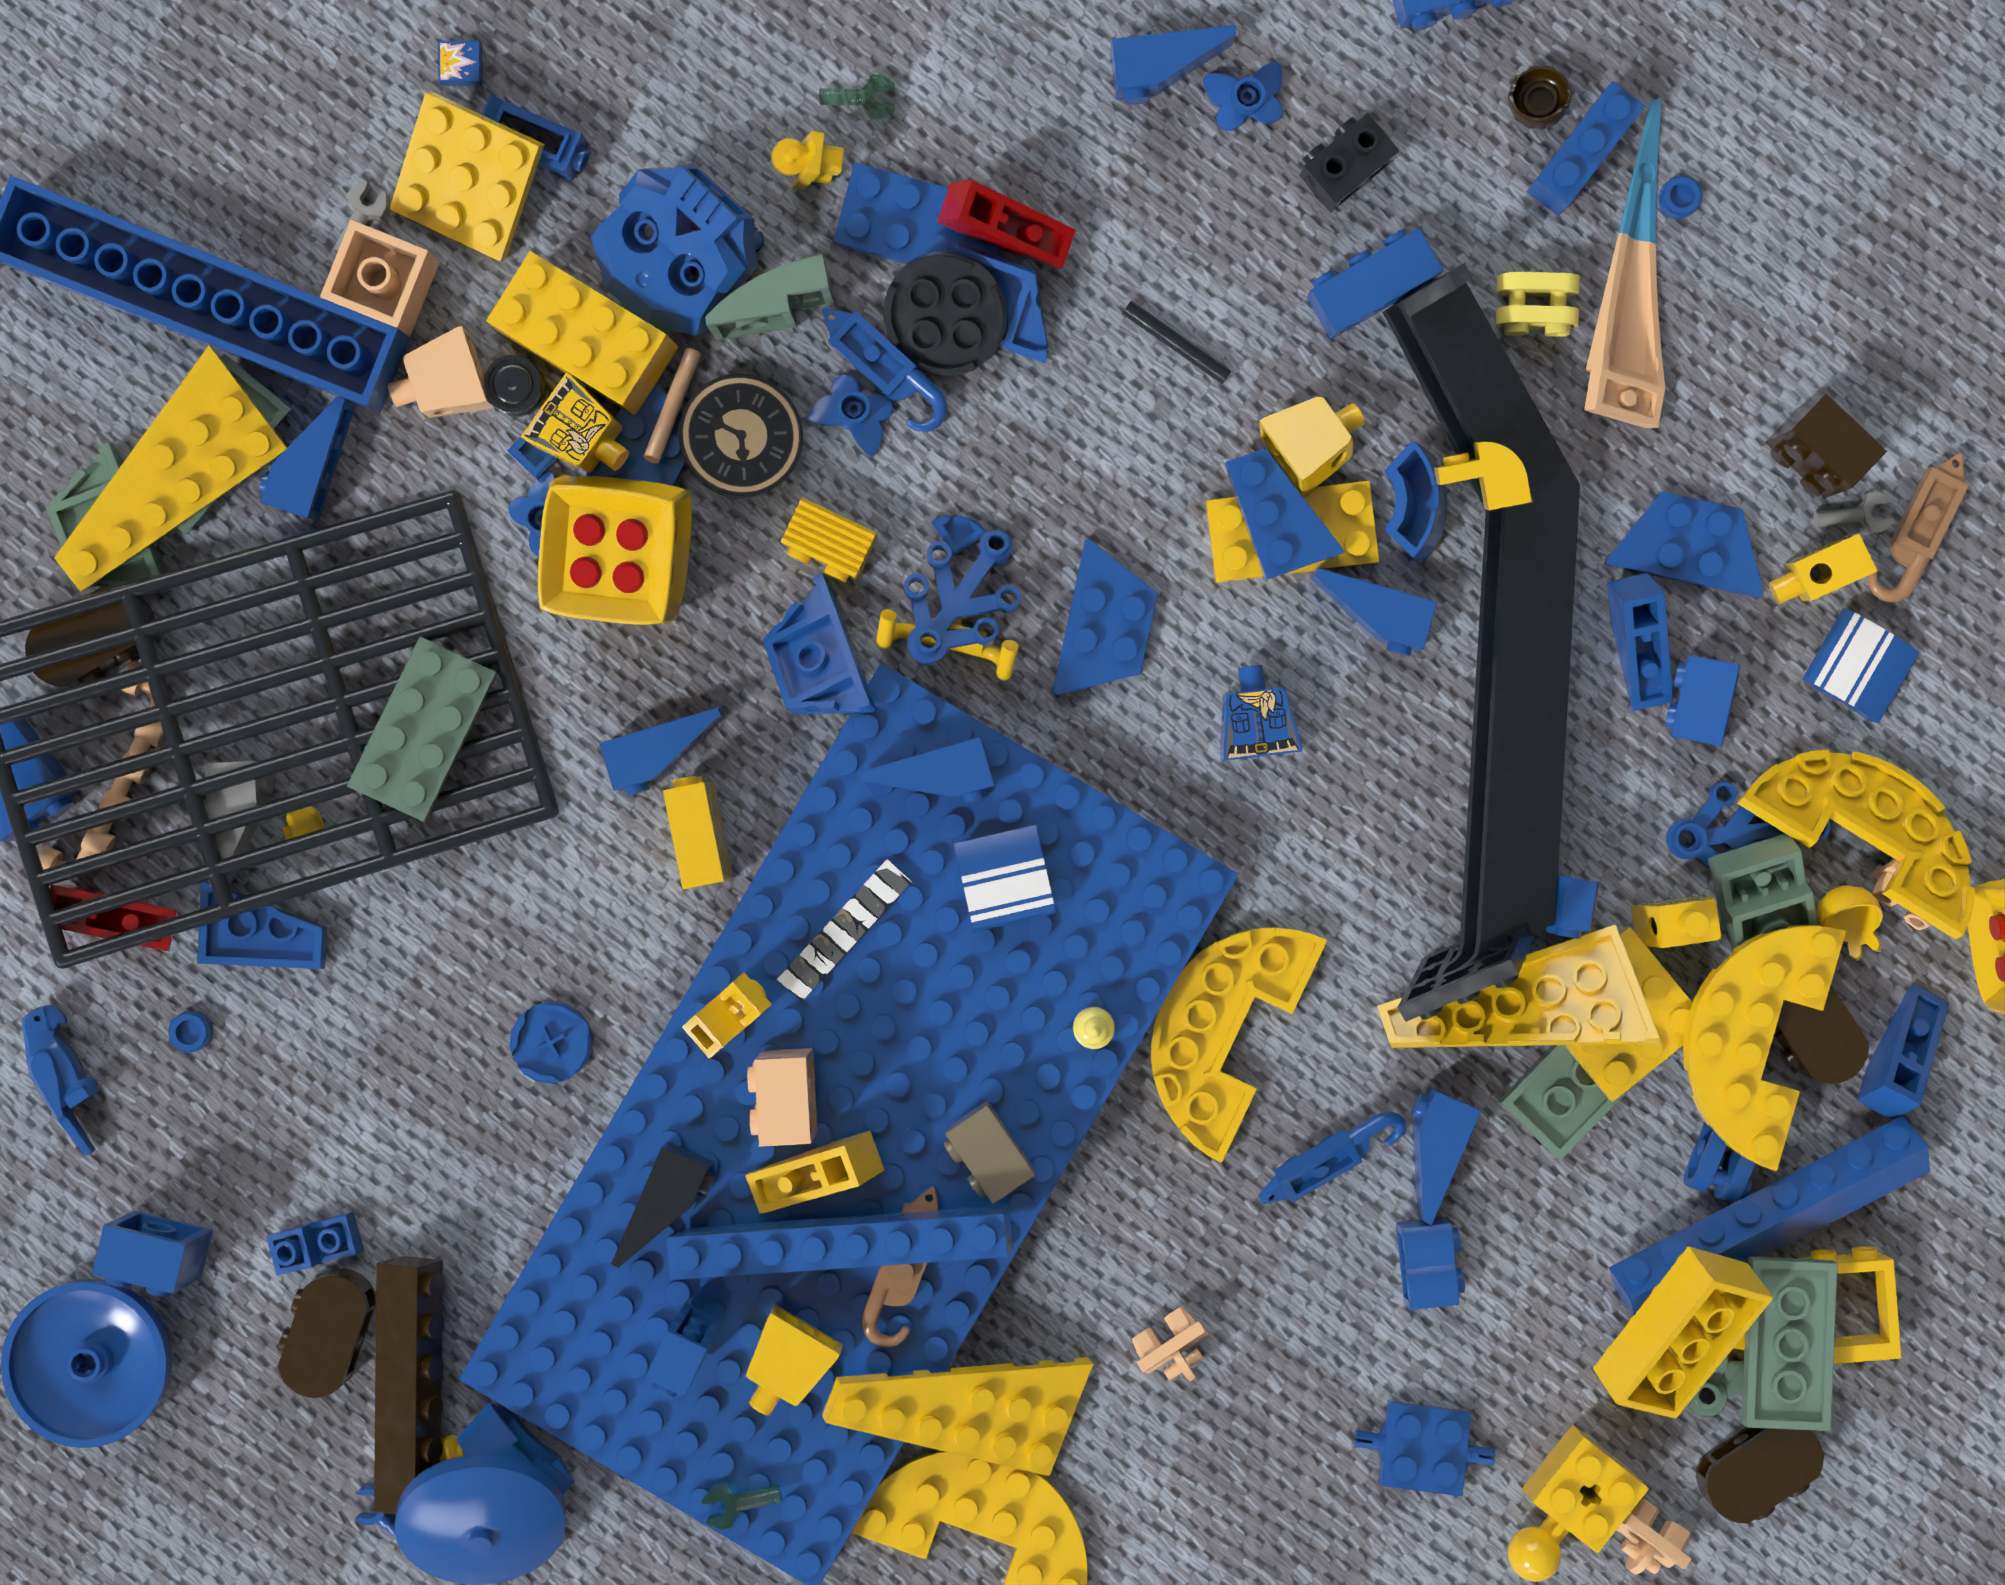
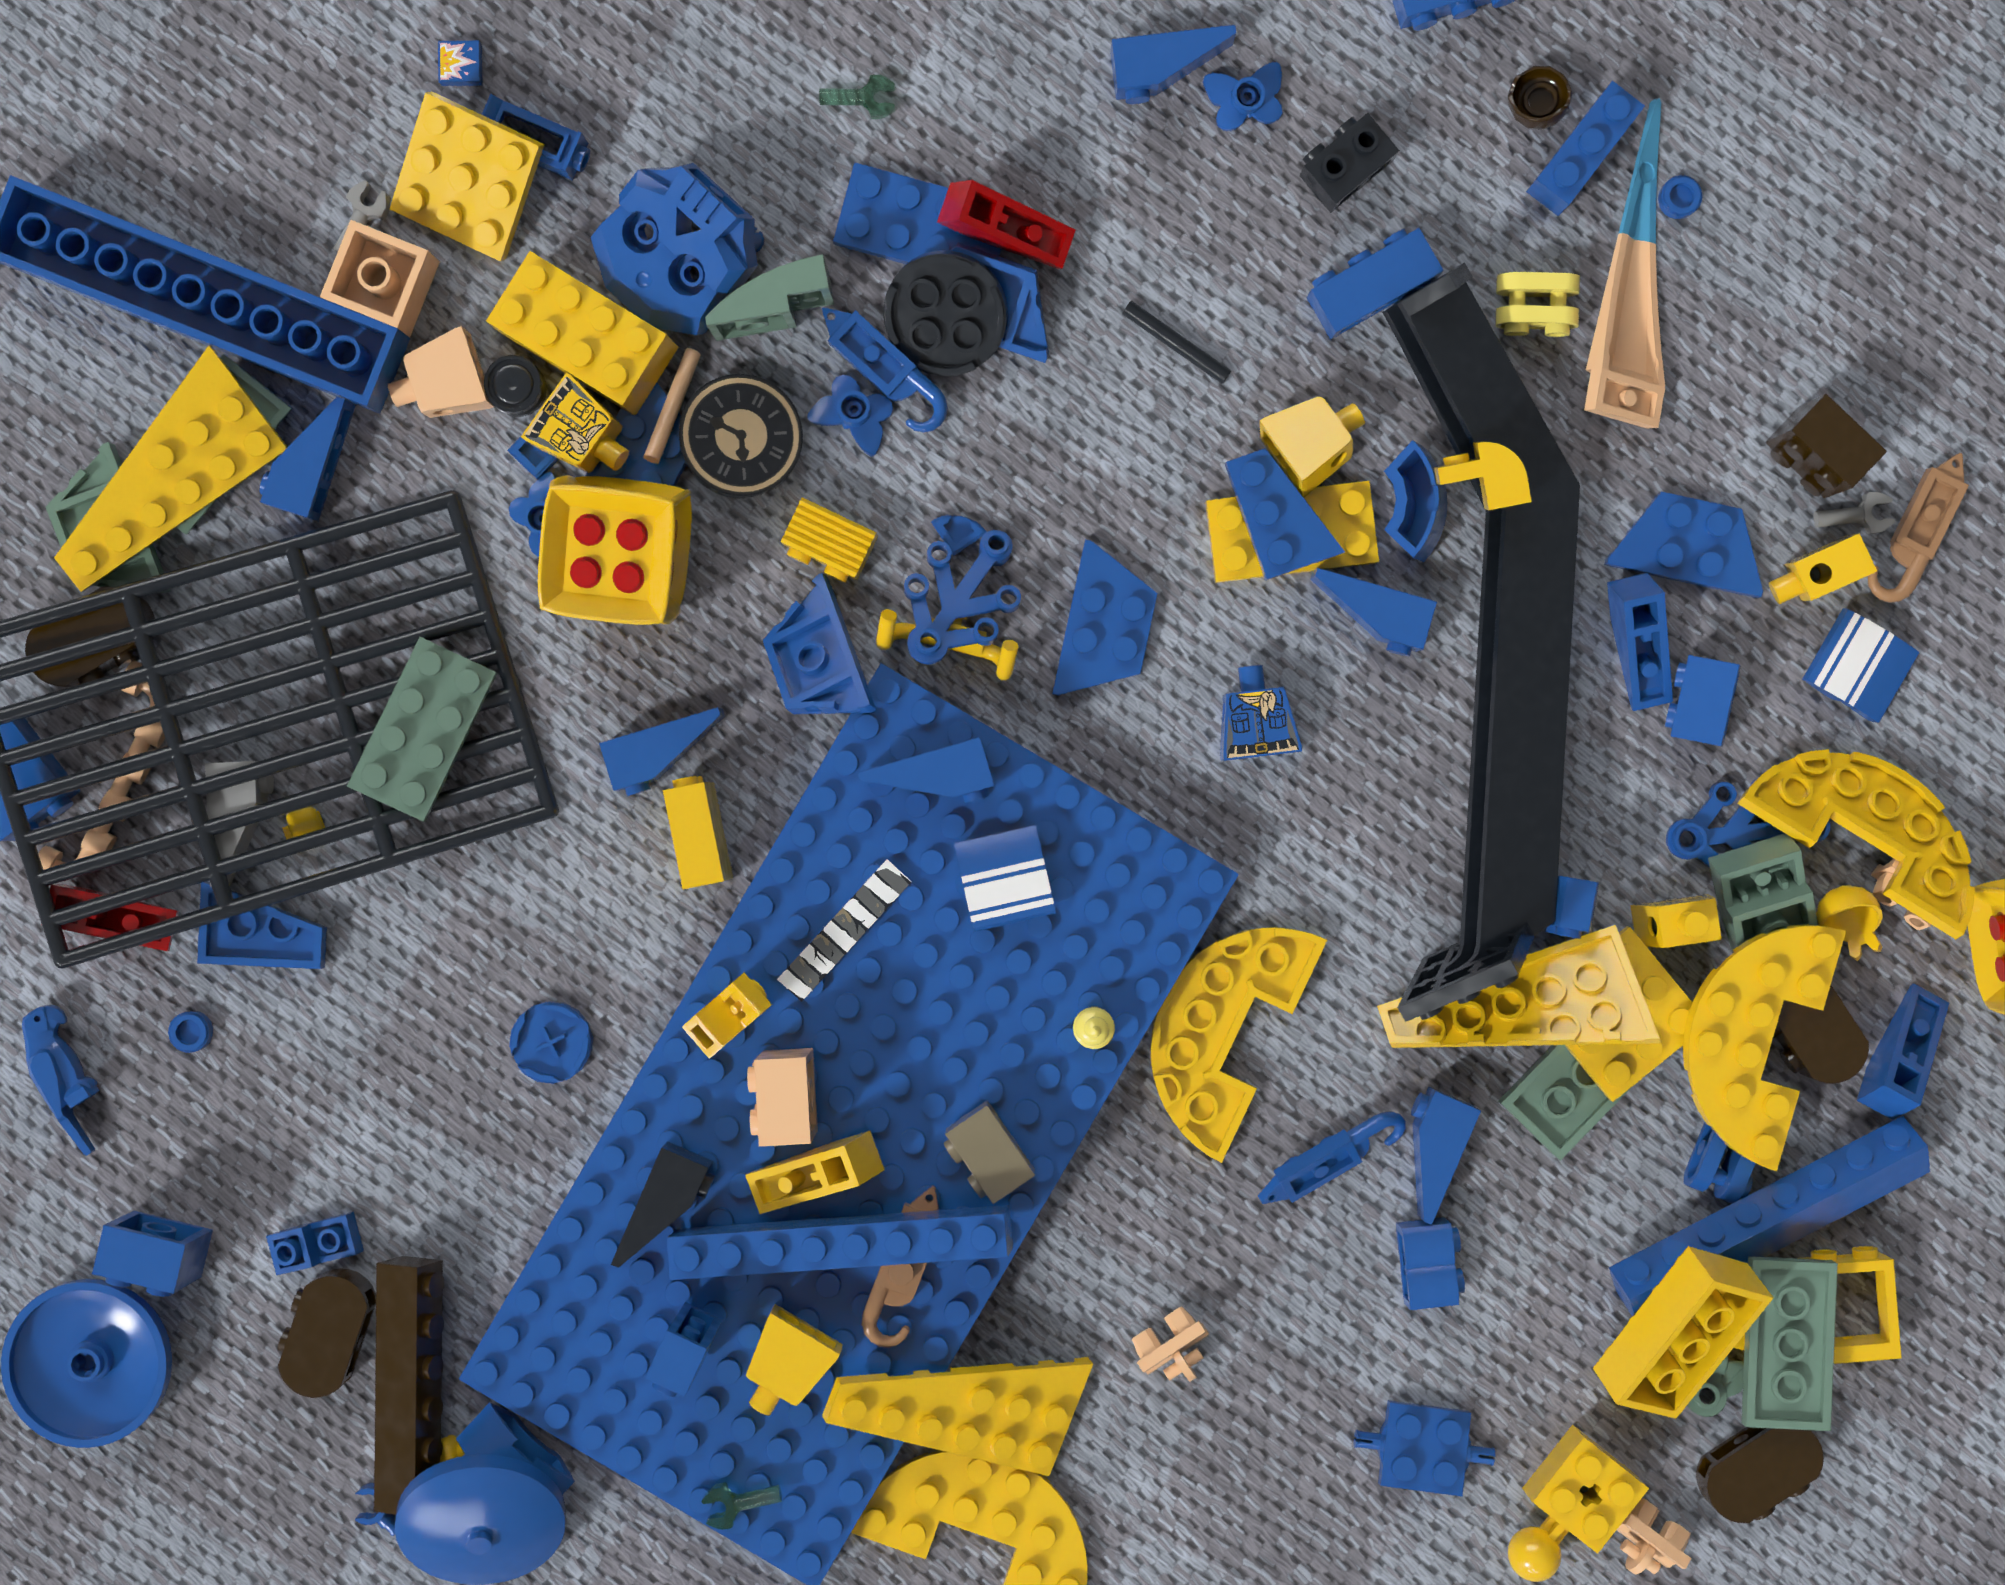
yellow hips [771,131,844,190] -> none

